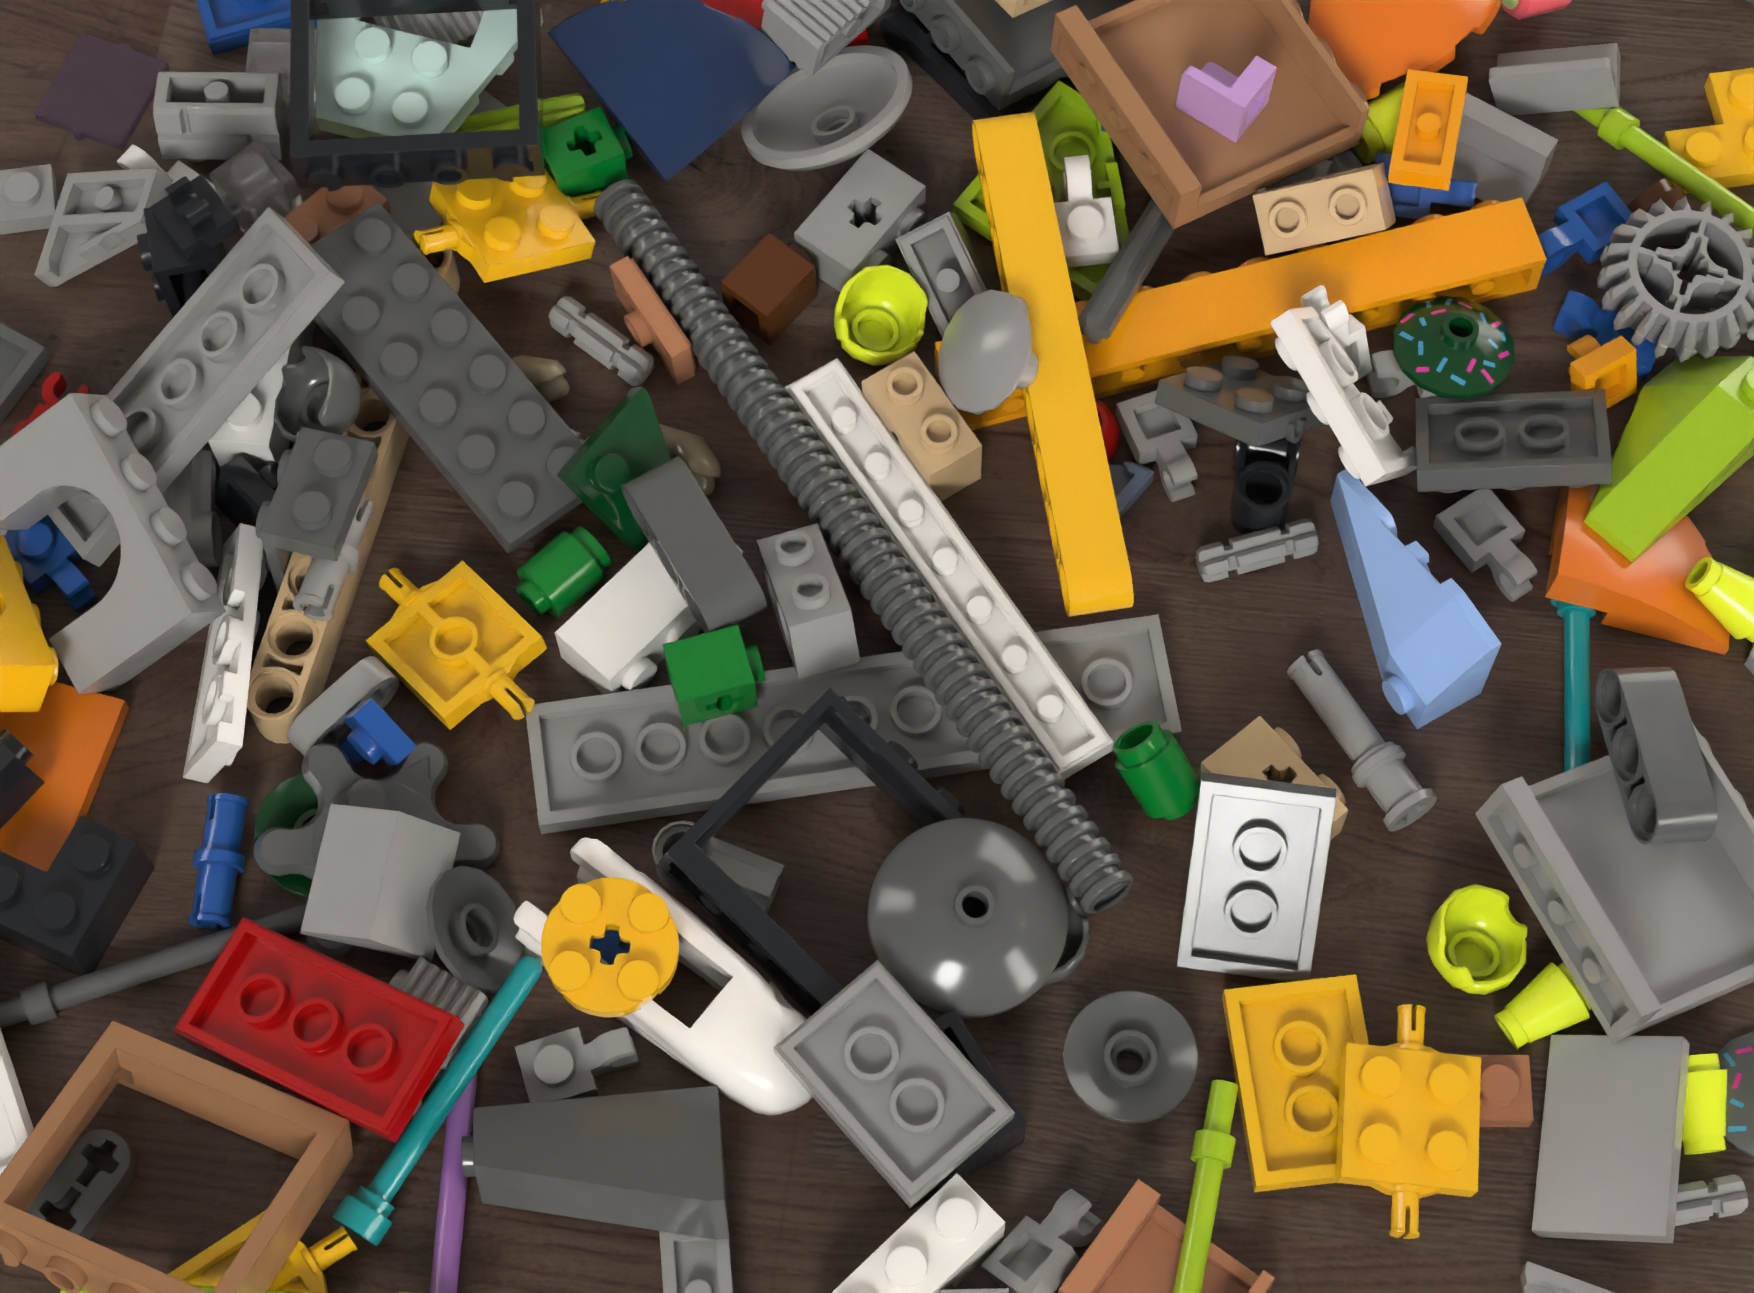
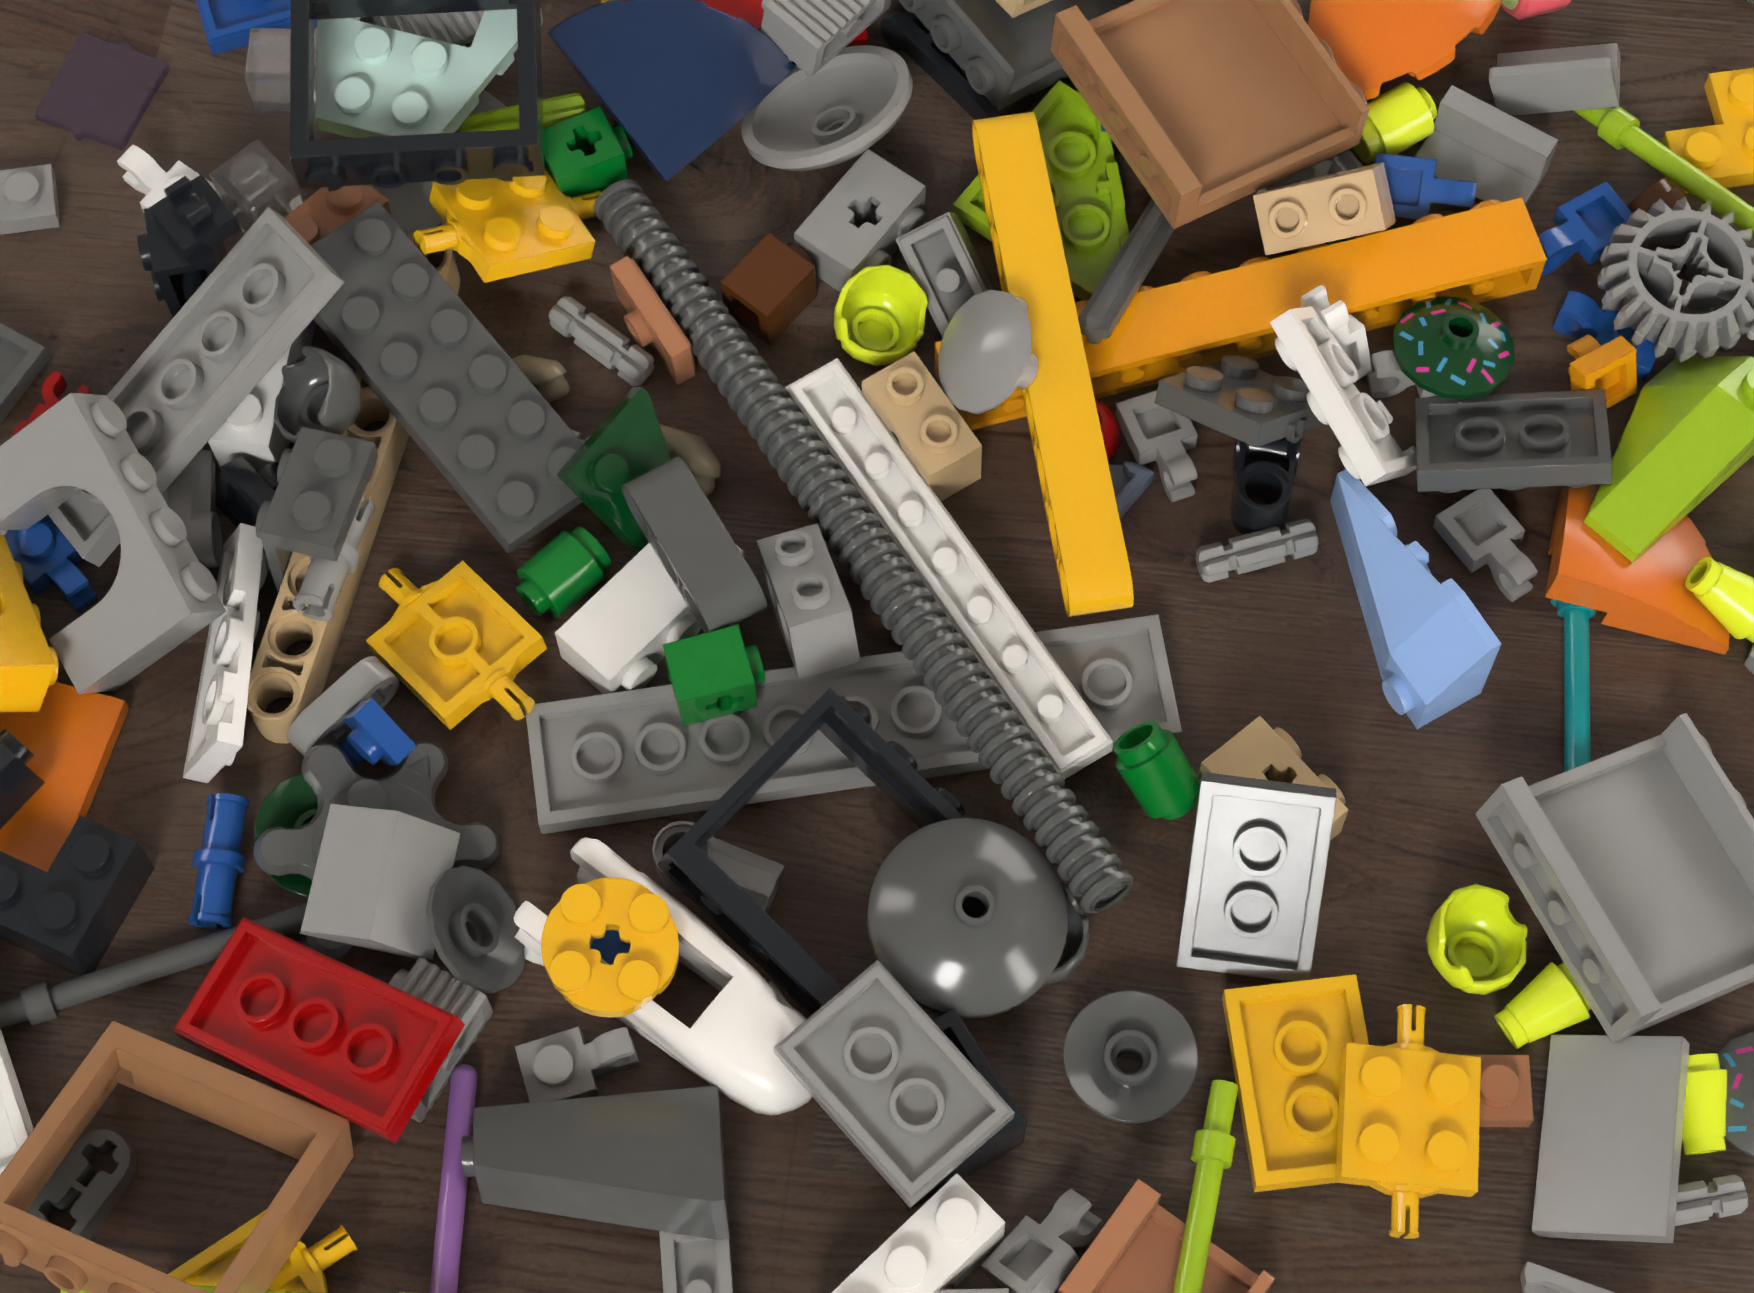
light grey wing [34,168,173,287] -> none
light grey brick [153,72,287,163] -> none
teal piece [332,956,542,1246] -> none
white plate [1054,155,1119,268] -> none
lavender panel [1175,55,1277,143] -> none
light grey pin [1287,649,1437,832] -> none
light orange plate [1388,69,1468,191] -> none
dark grey beam [1594,666,1718,844] -> none

